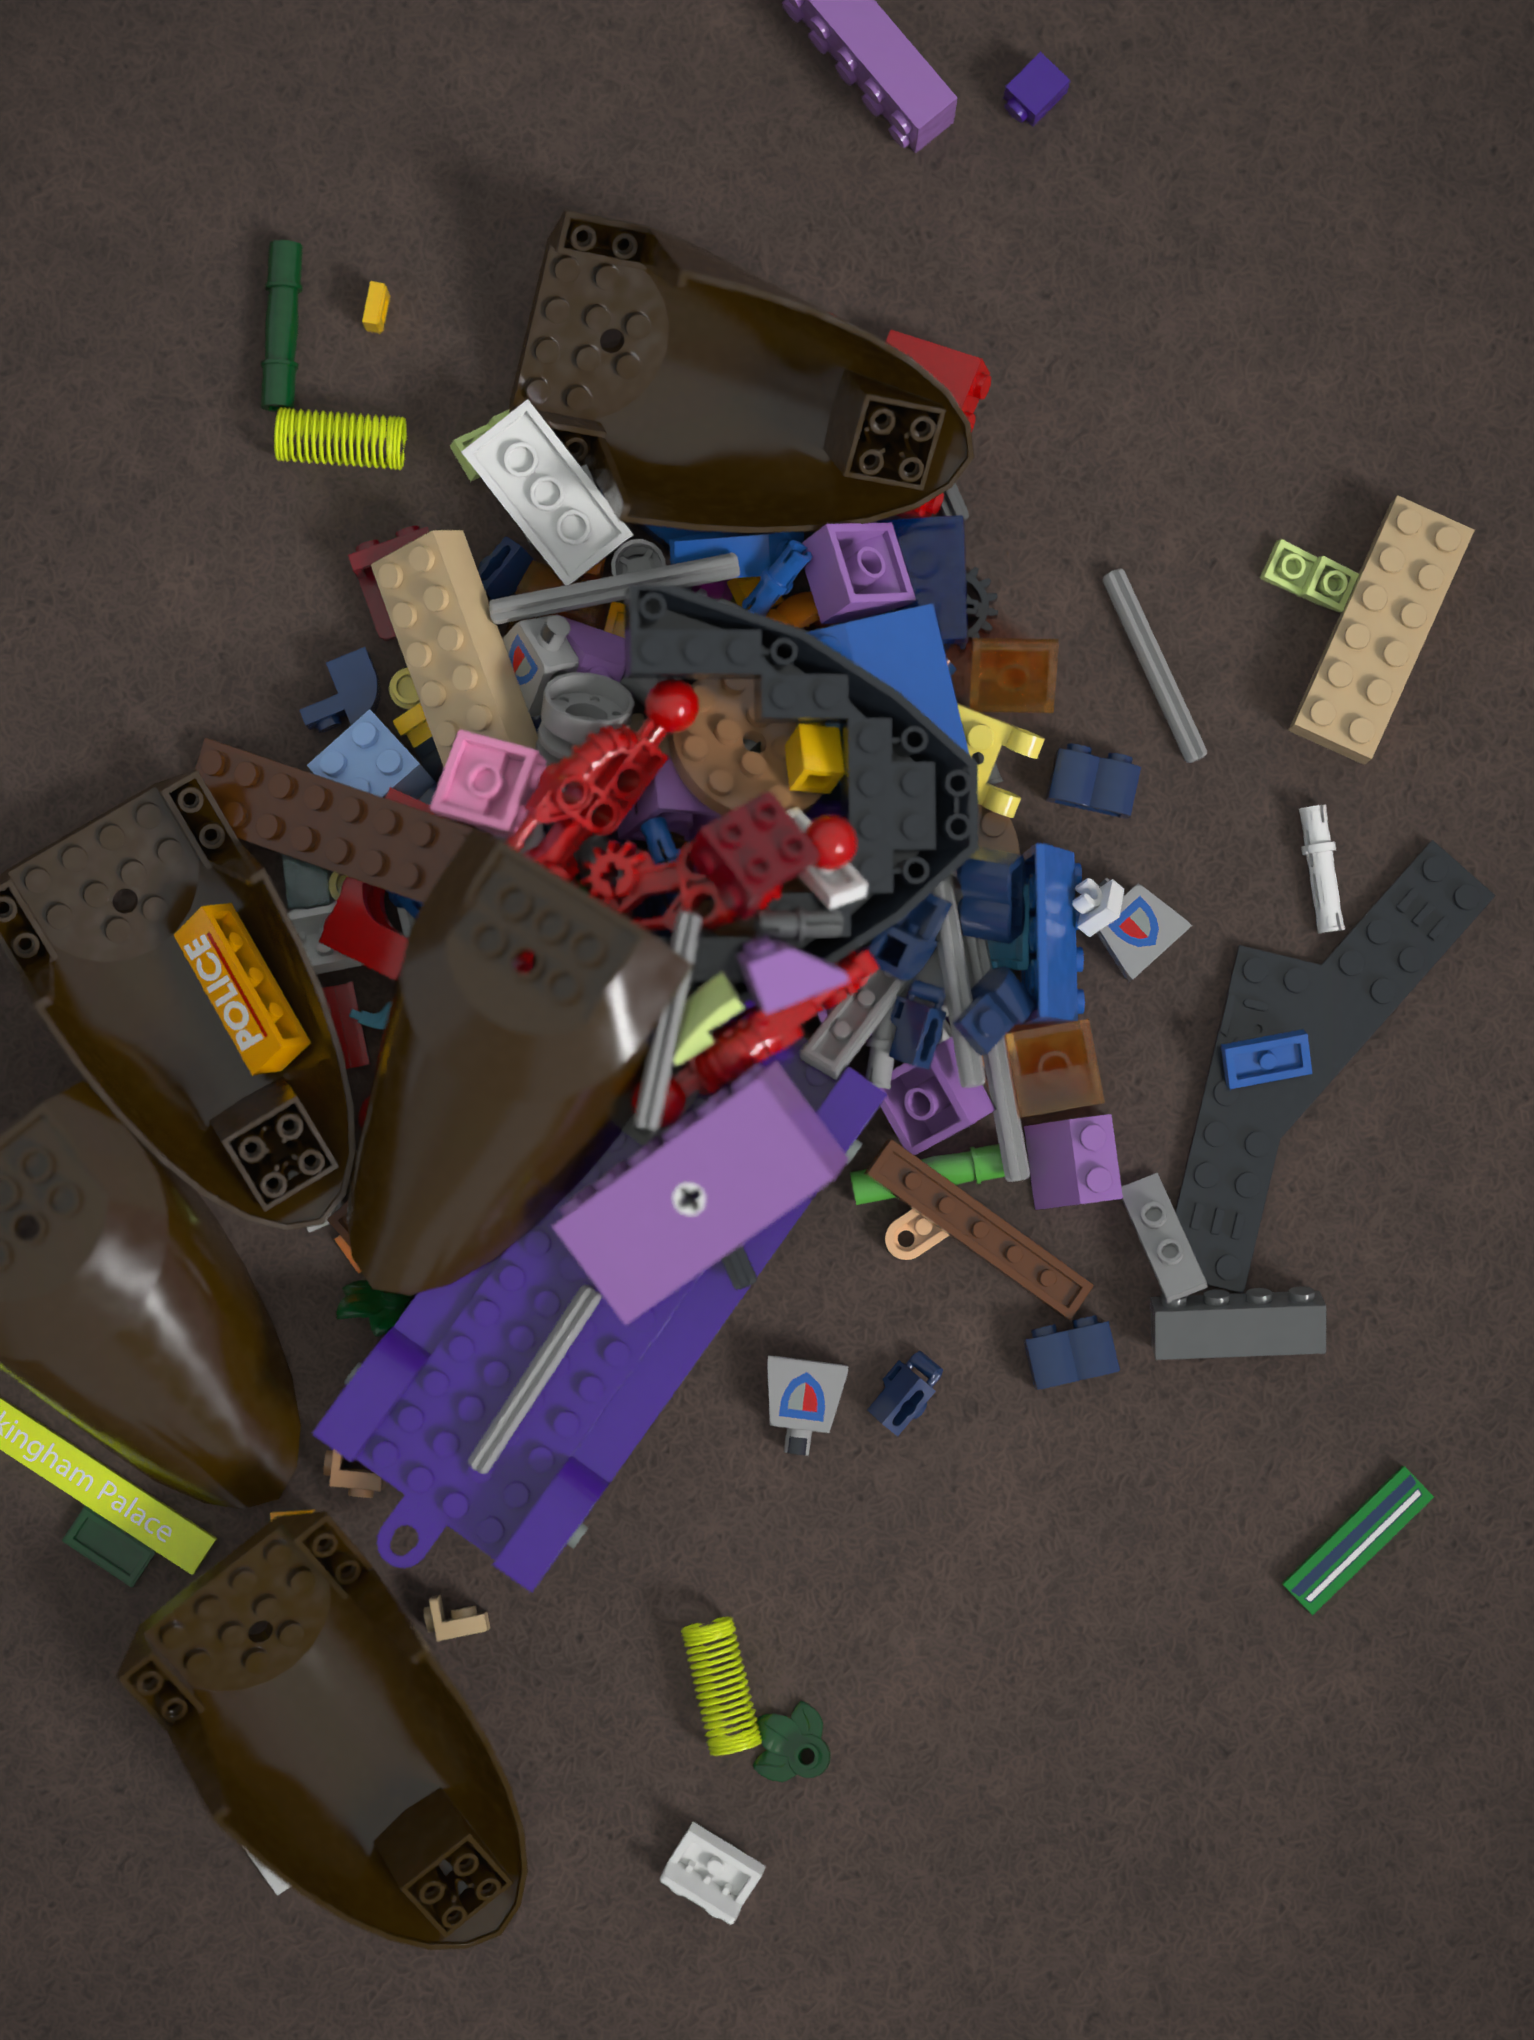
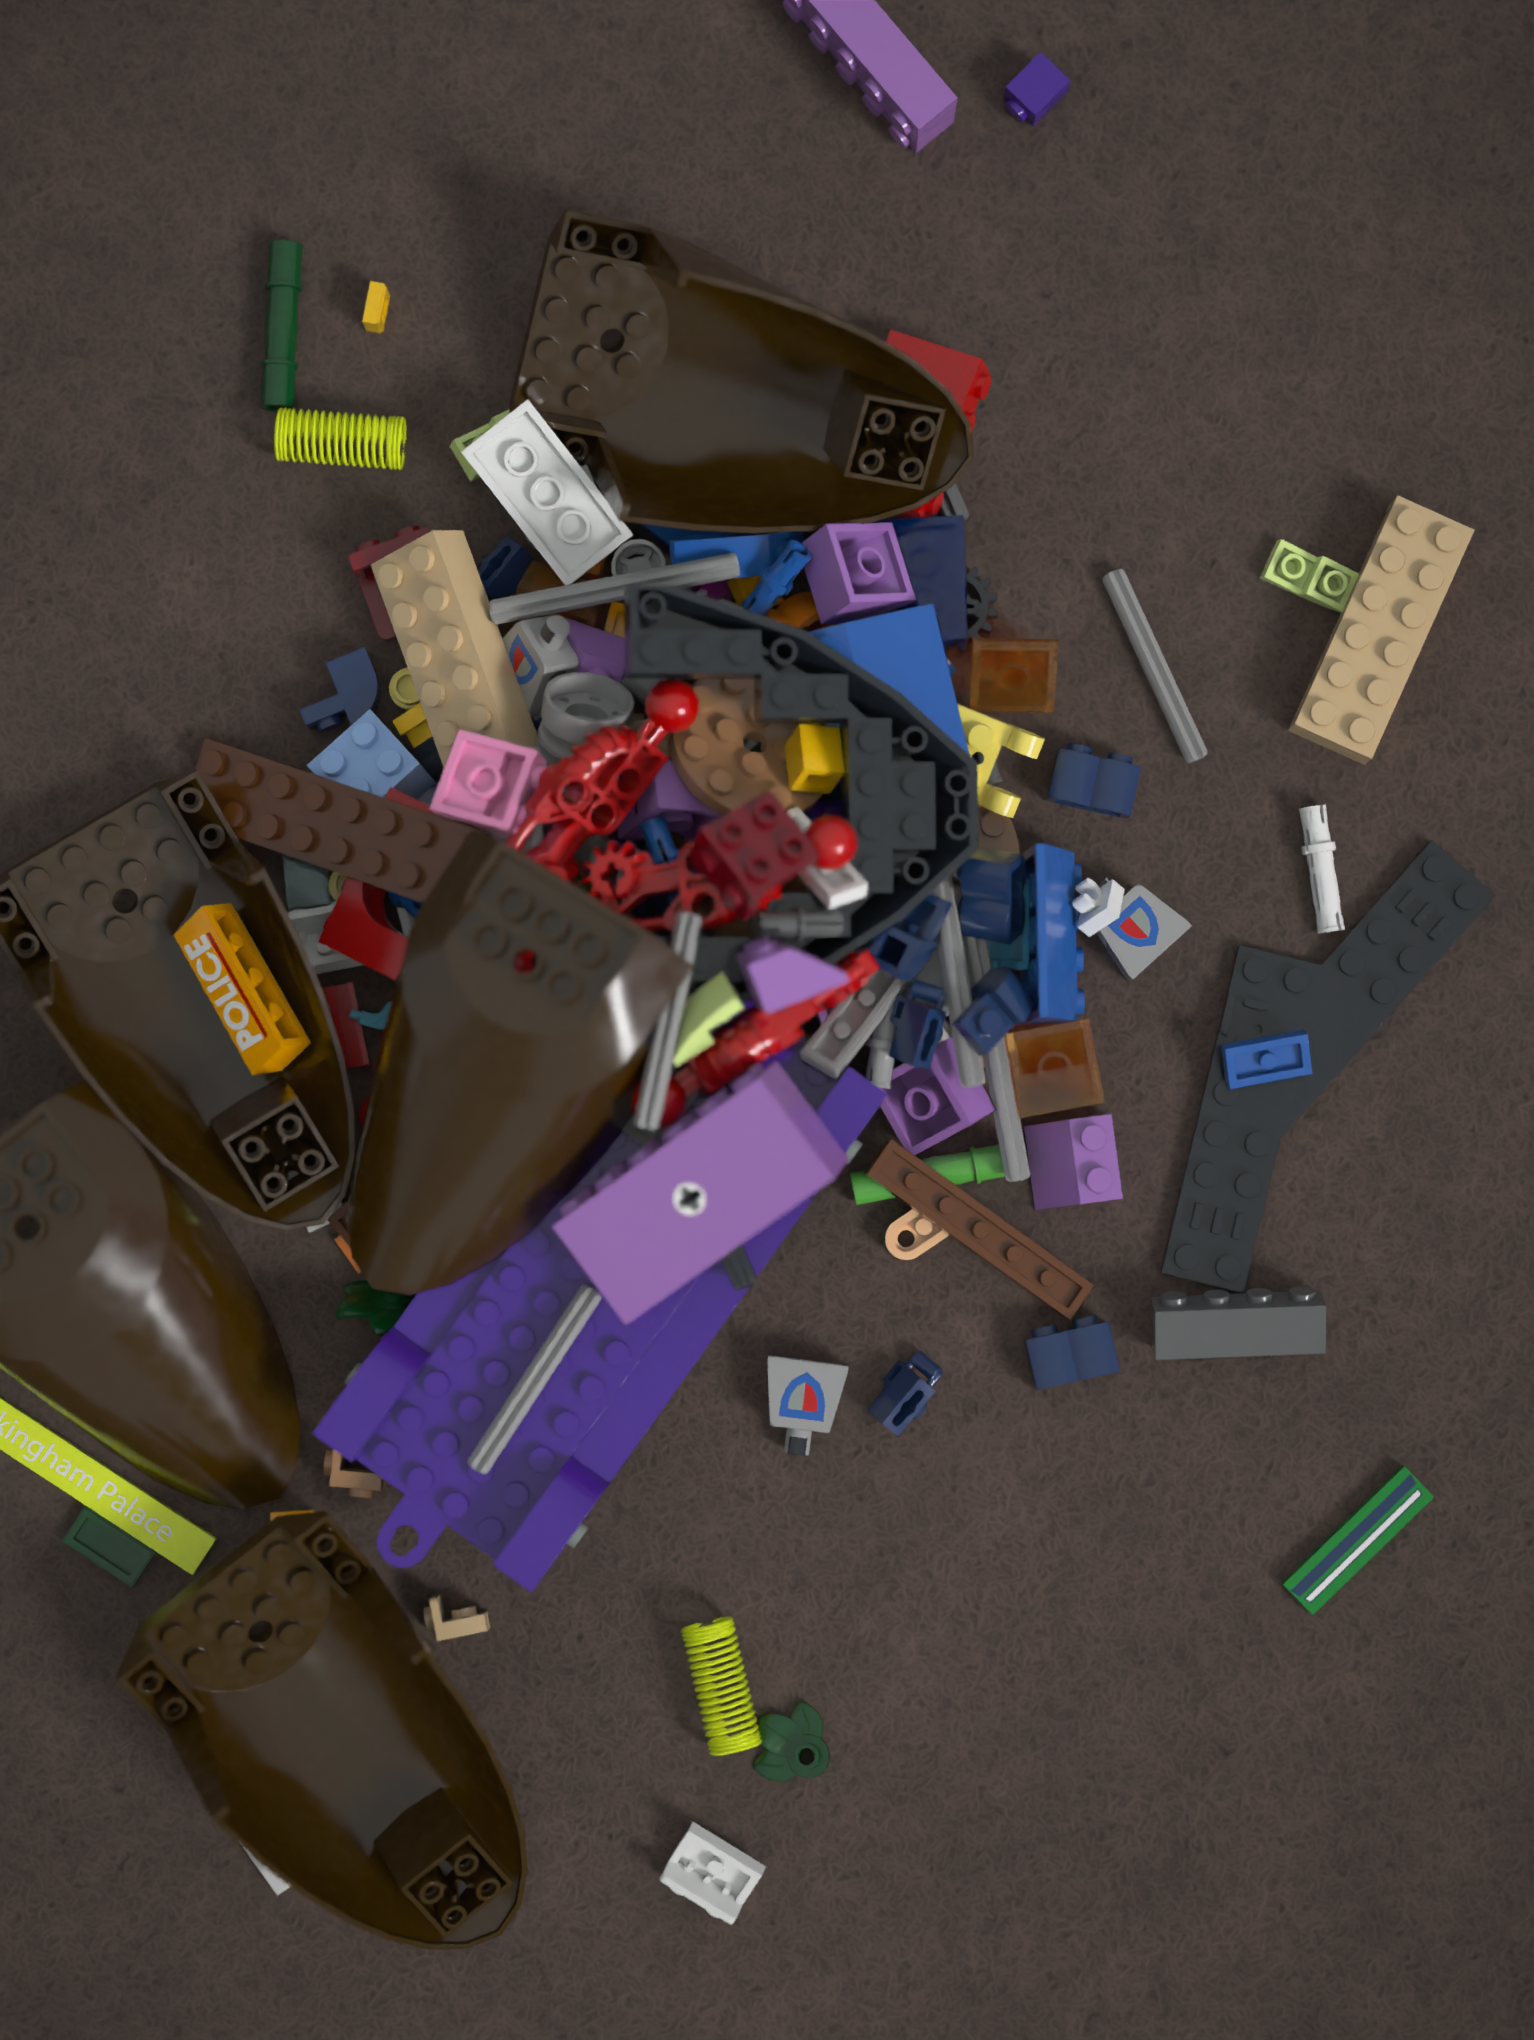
light grey plate [1121,1173,1207,1303] -> none

